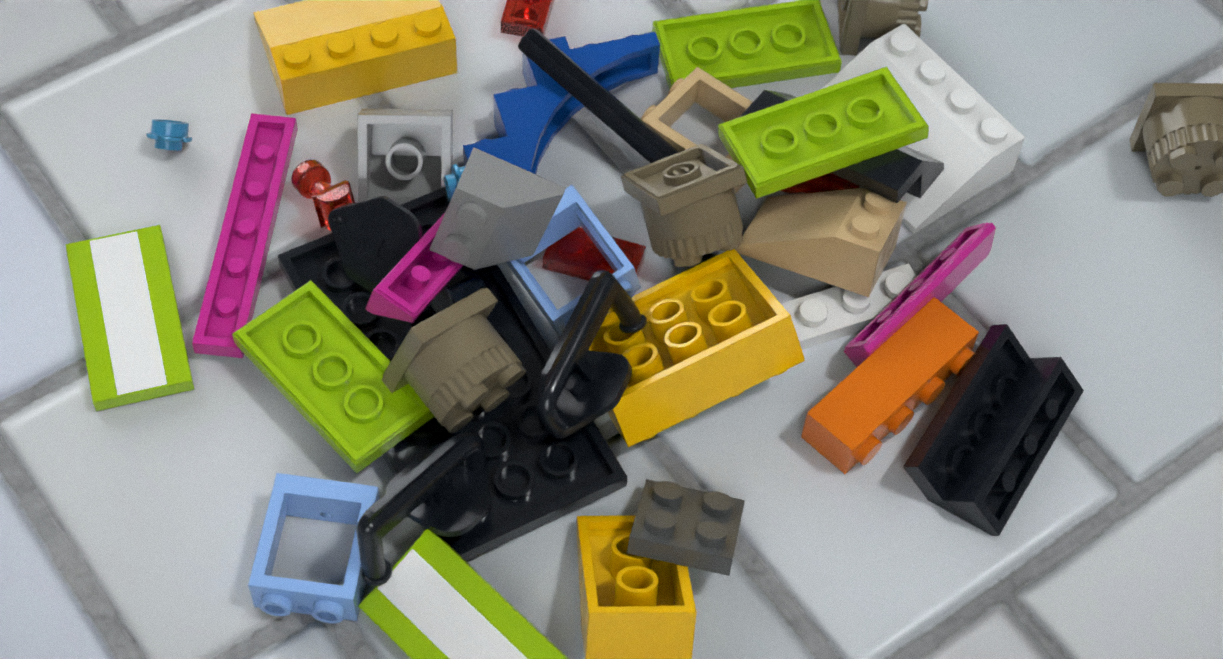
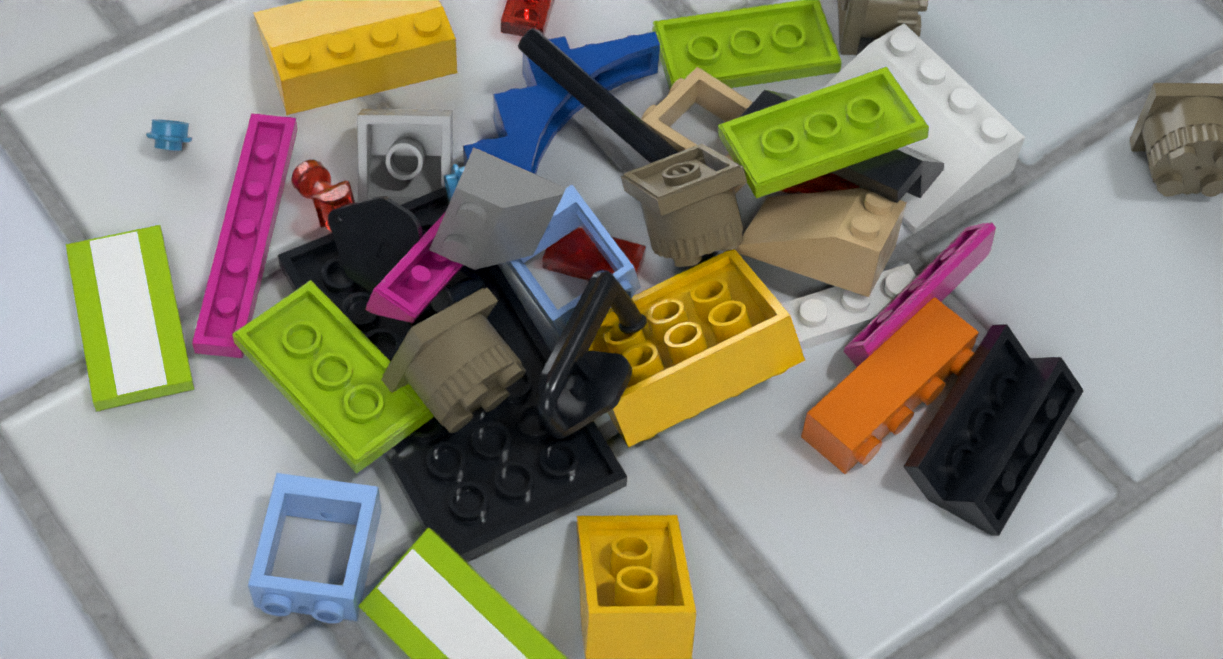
black piece [356,432,492,587] -> none
dark grey plate [627,479,745,576] -> none

